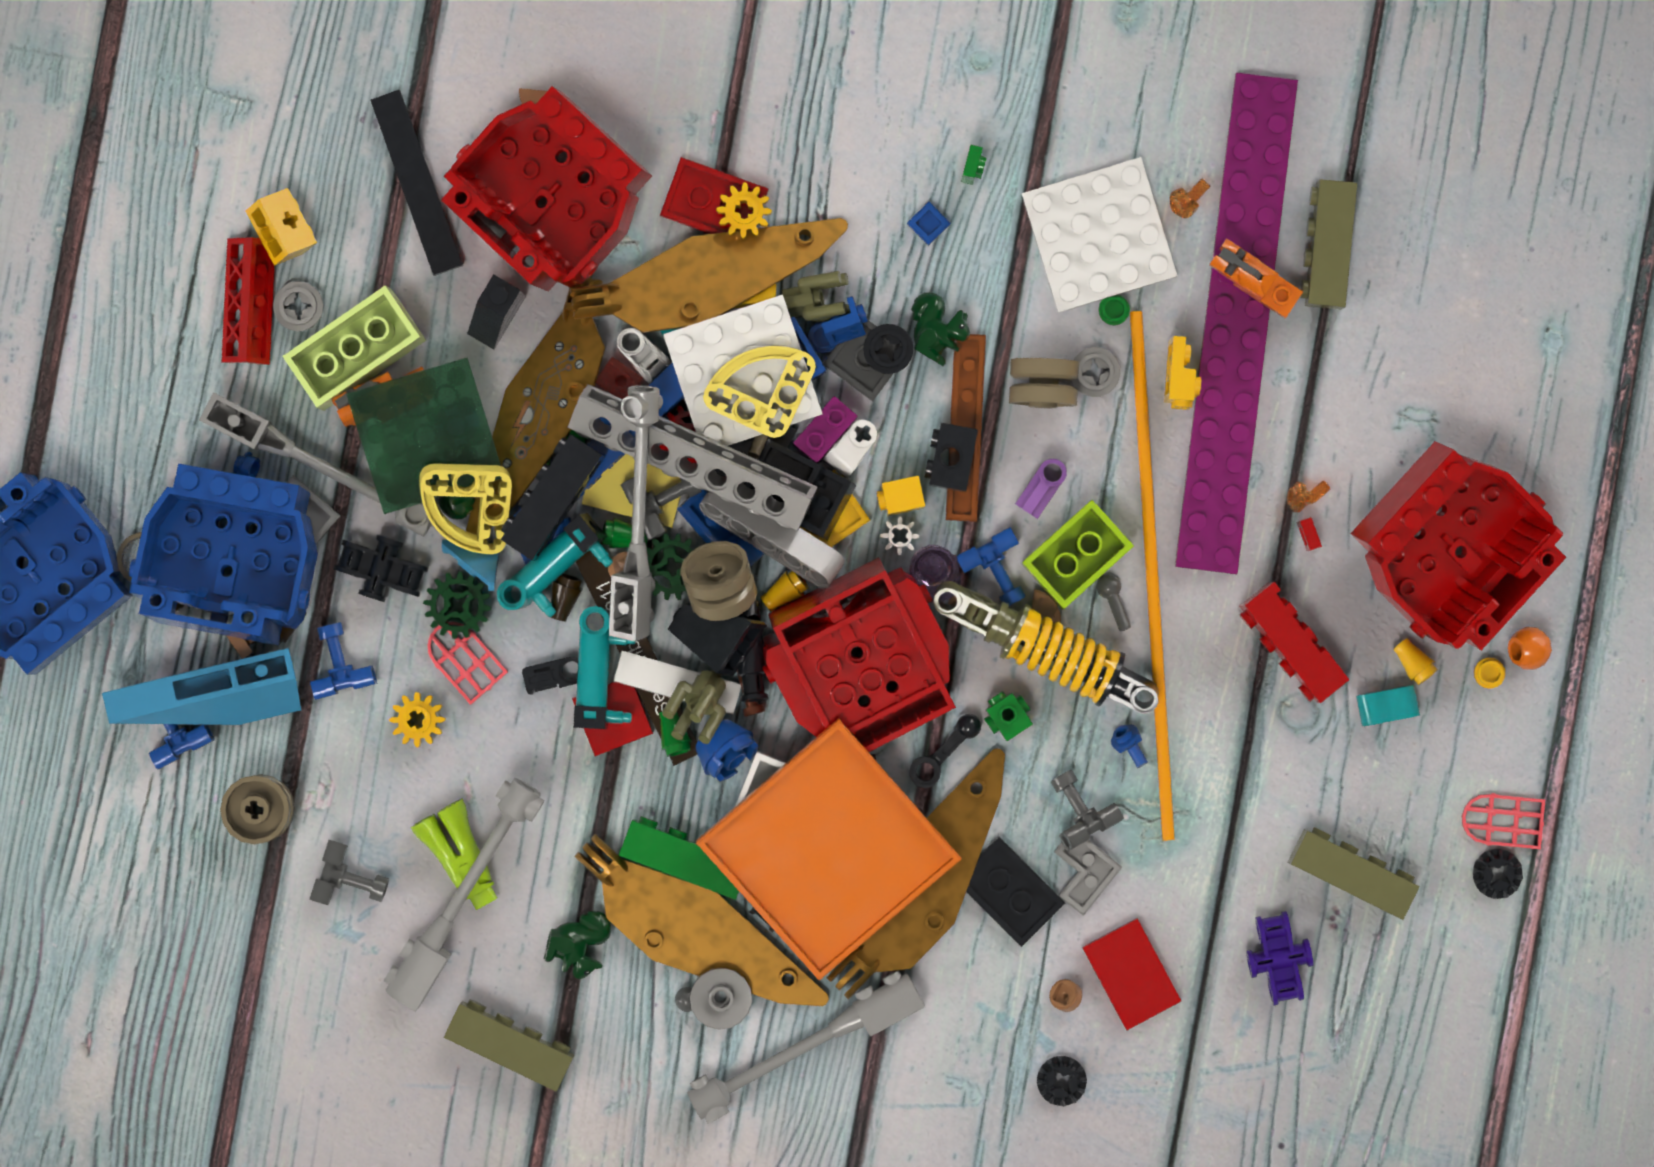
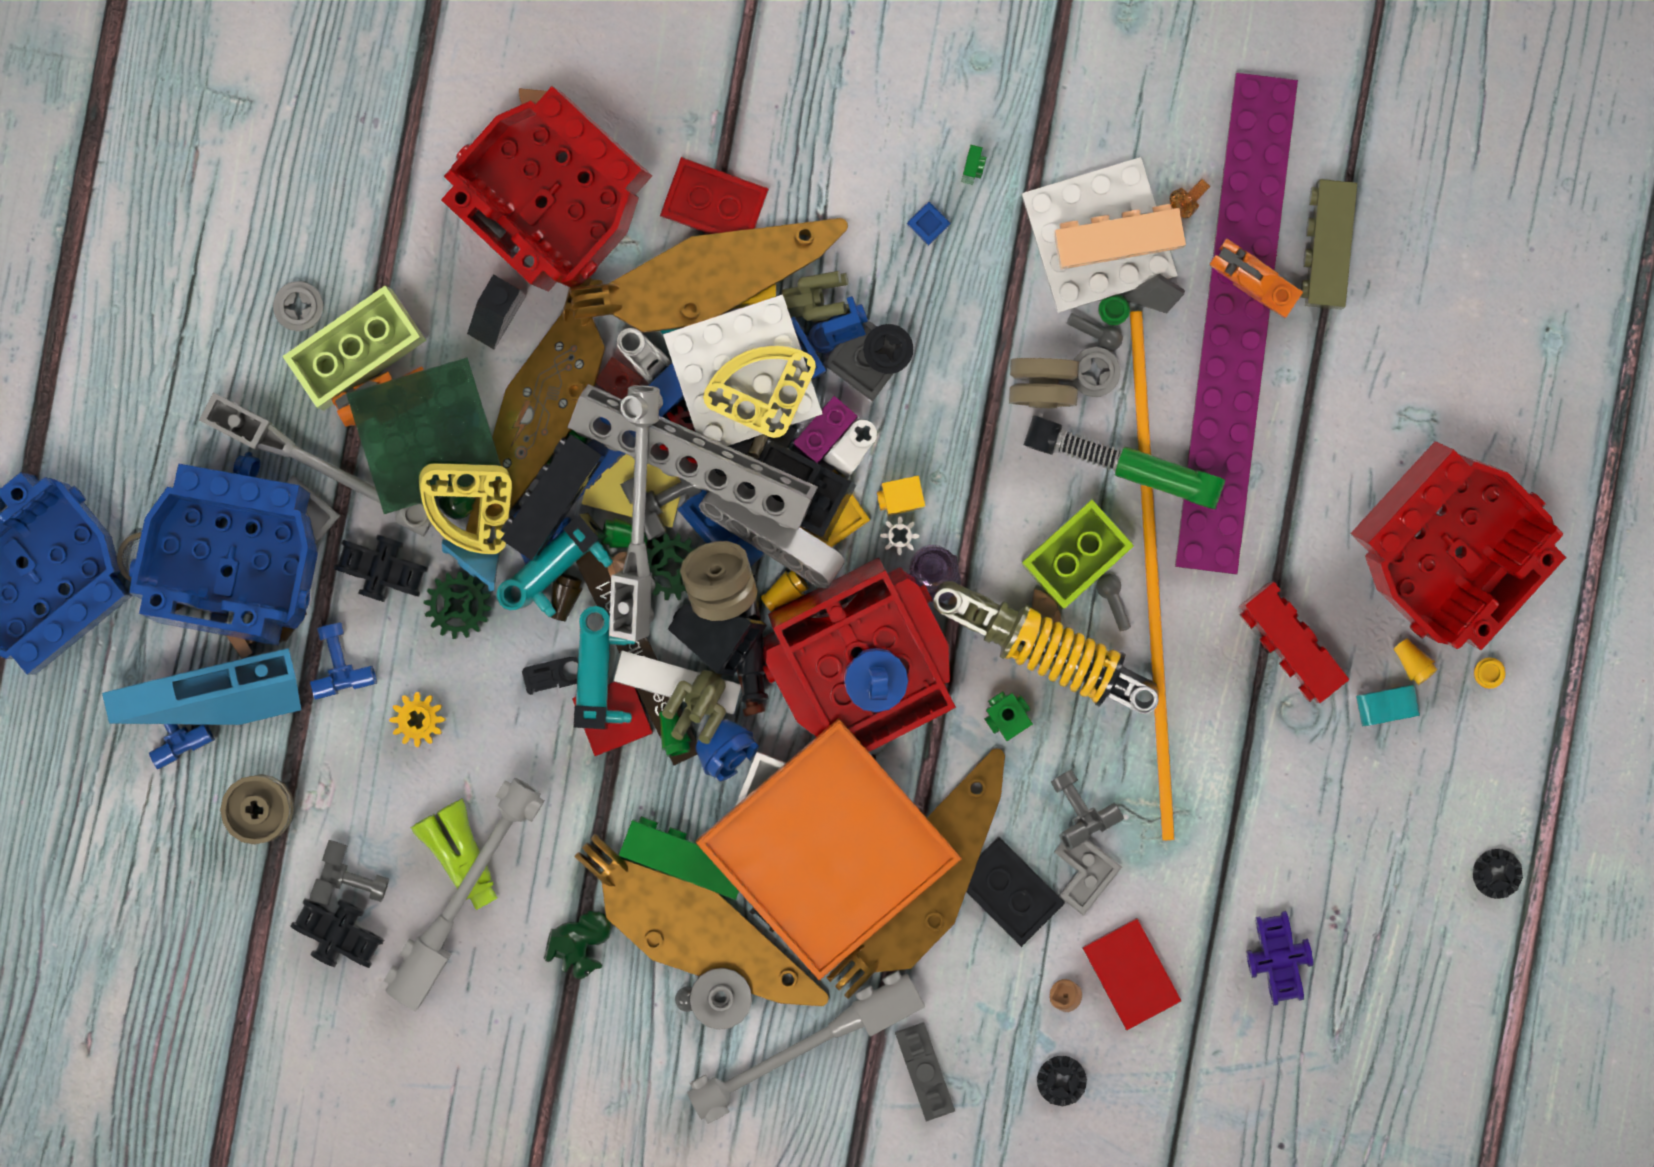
red fence [221,237,274,365] -> none
yellow brick [245,188,317,266] -> none
black tile [370,89,463,276] -> none
coral window [427,622,508,705] -> none
olive brick [443,999,574,1092] -> none
yellow gear [716,183,772,239] -> none
black piece [909,714,981,788] -> none
dark green animal [911,292,970,367] -> none
black brick [924,423,978,493] -> none
dark orange tile [945,334,986,522] -> none
blue bar [956,527,1026,606] -> none
medium lavender piece [1015,459,1067,519] -> none
blue plate [1111,724,1148,768] -> none
yellow plate [1164,336,1201,410] -> none
clear orange plate [1287,481,1330,513] -> none
olive brick [1287,827,1420,920] -> none
red tile [1296,517,1322,551] -> none
coral window [1461,793,1545,849] -> none
orange piece [1508,627,1552,670] -> none
none -> black axle [290,898,385,968]
none -> blue tile [844,648,908,712]
none -> dark grey plate [895,1022,955,1122]
none -> piece [1023,416,1226,510]
none -> light nougat brick [1054,204,1186,270]
none -> dark grey bar [1067,313,1123,351]
none -> dark grey piece [1123,274,1185,314]

